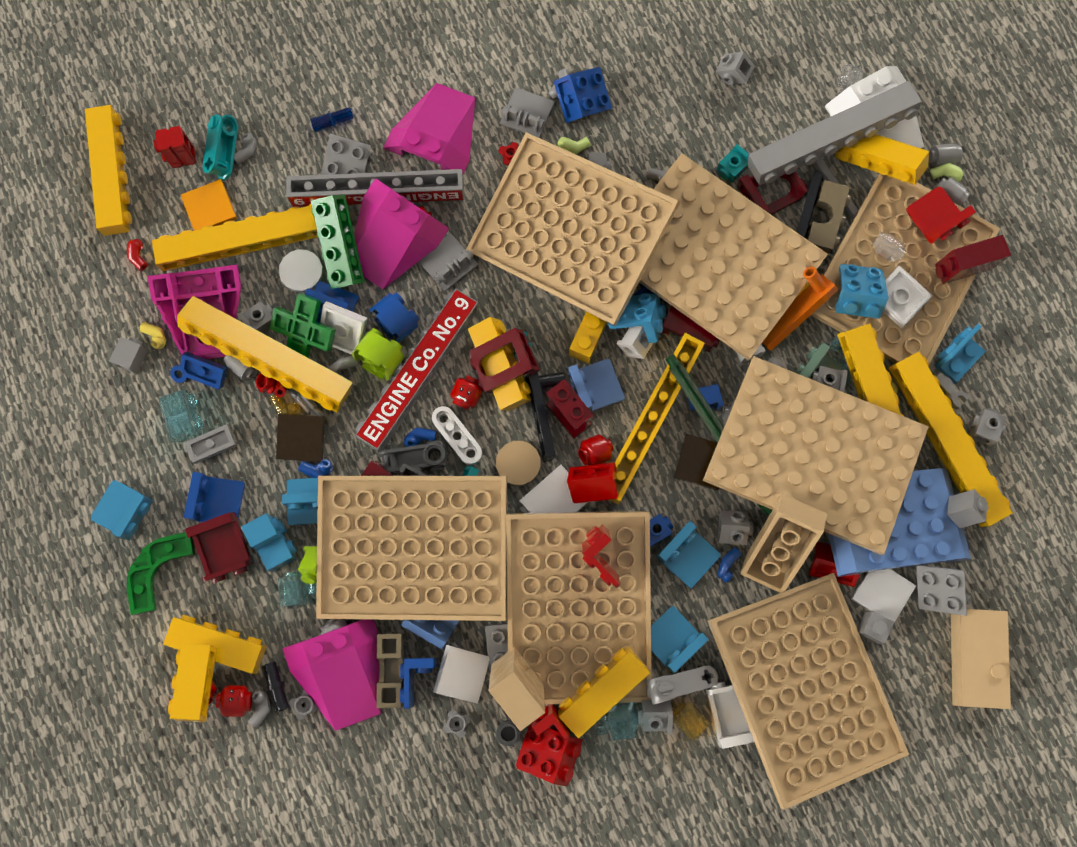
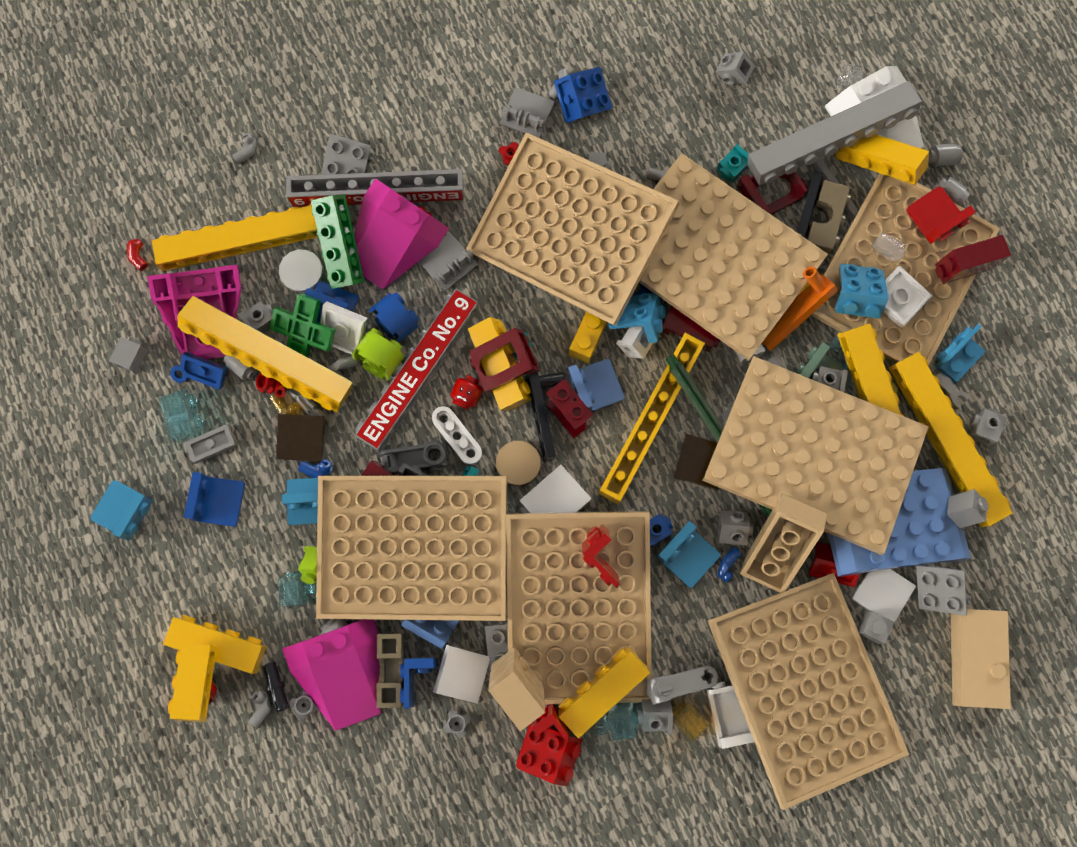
yellow brick [85,105,132,236] -> none
green plate [127,532,196,615] -> none
light yellow arm [139,322,167,349] -> none
red brick [153,126,197,168] -> none
light orange tile [181,179,237,231] -> none
dark red panel [185,512,254,584] -> none
teal piece [203,114,238,181] -> none
red head [216,685,253,717] -> none
dark azure brick [241,513,297,572] -> none
clear blue axle [310,107,354,132] -> none
dark pink wedge [383,83,475,175] -> none
blue arm [404,427,437,447] -> none
dark grey brick [496,720,521,746] -> none
yellowish green arm [558,137,591,154] -> none
red panel [567,462,619,503] -> none
red head [578,434,613,465] -> none
dark azure bracket [651,606,709,673] -> none
blue brick [687,384,724,412] -> none
yellowish green arm [929,163,964,182] -> none

